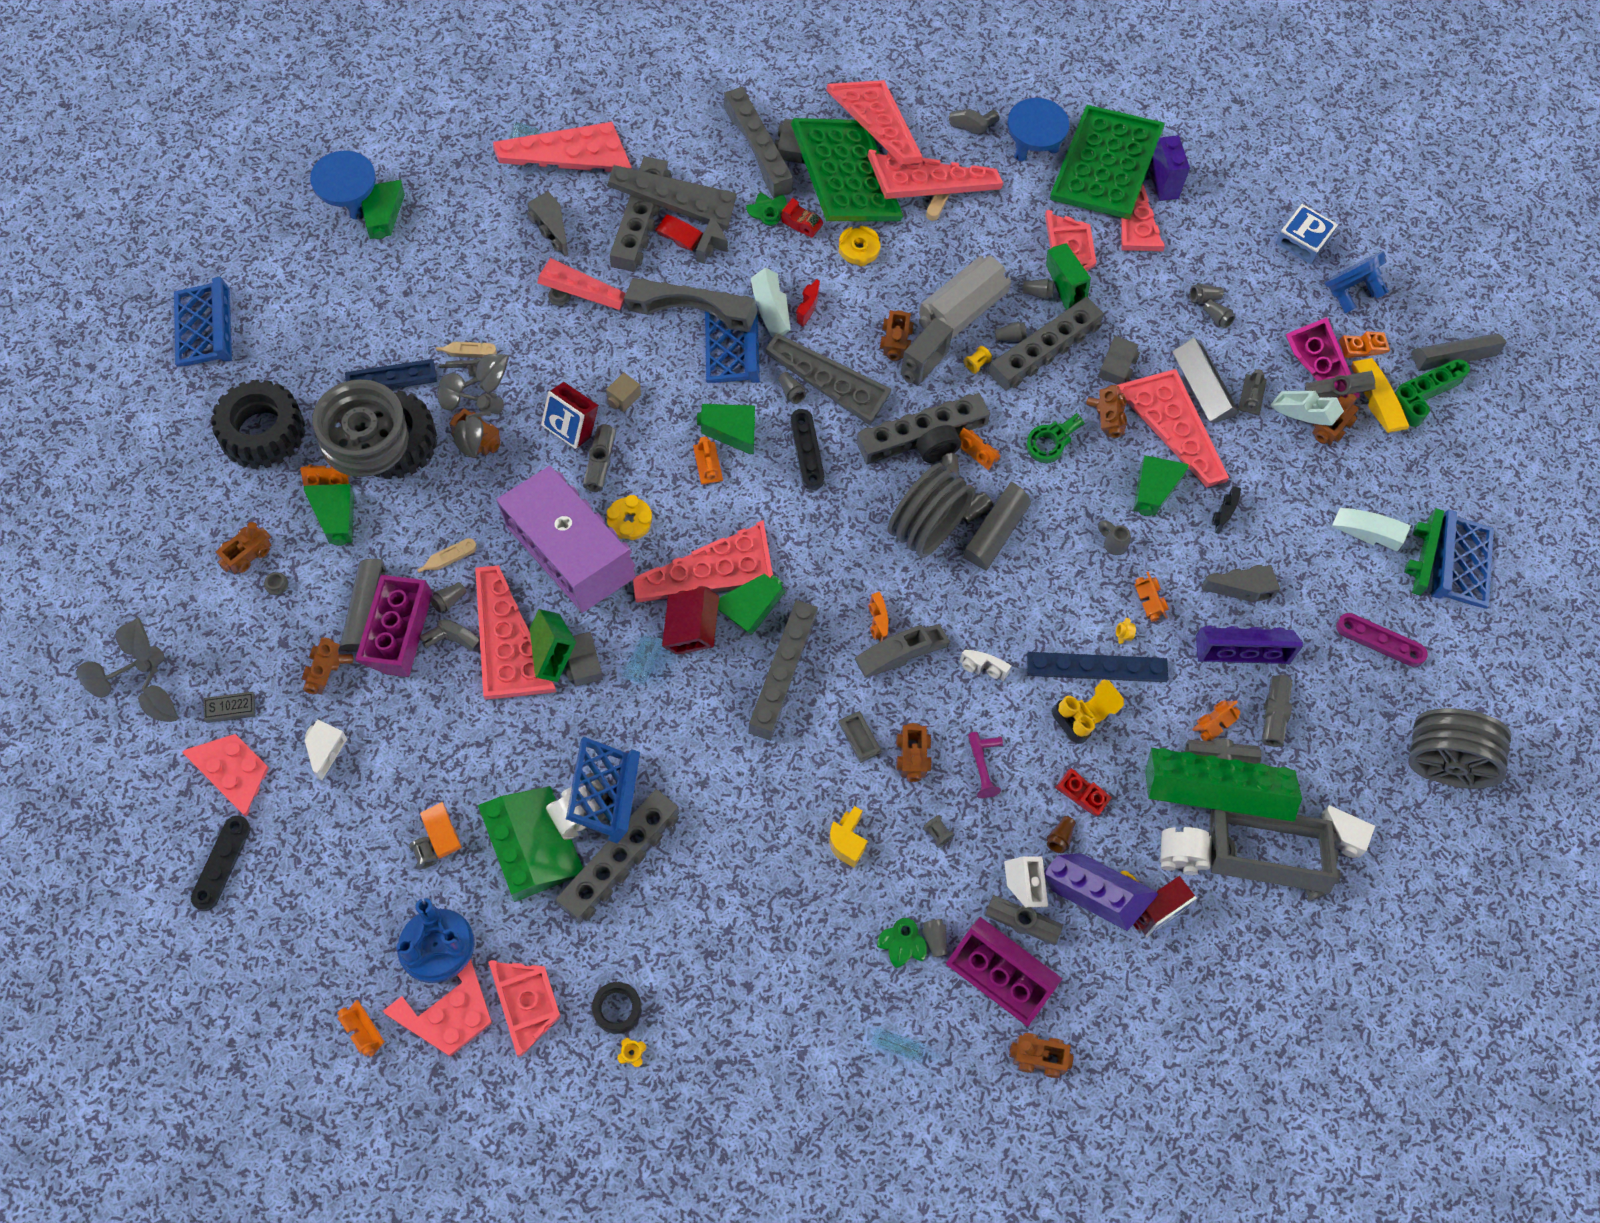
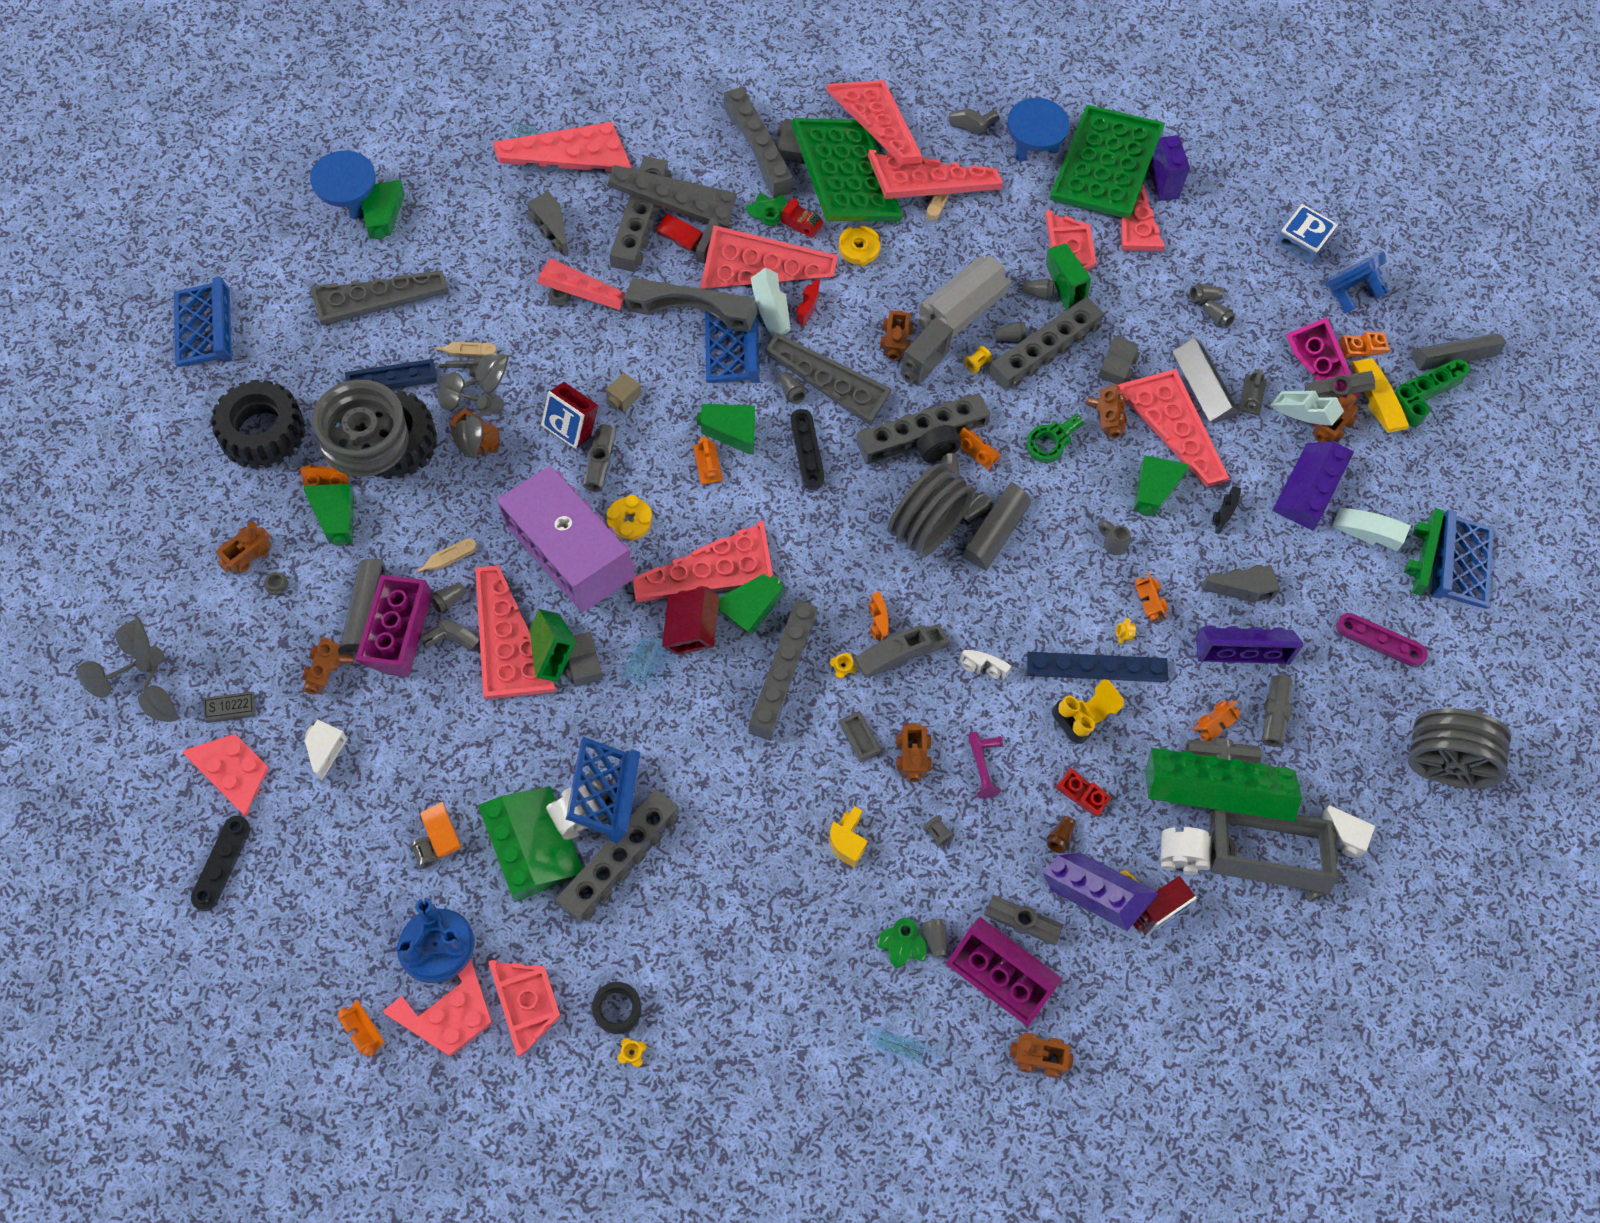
white slope [1004,856,1048,908] -> none
none -> dark grey wing [310,270,449,326]
none -> coral wing [700,225,838,289]
none -> yellow plate [830,653,857,679]
none -> dark purple slope [1272,442,1354,531]

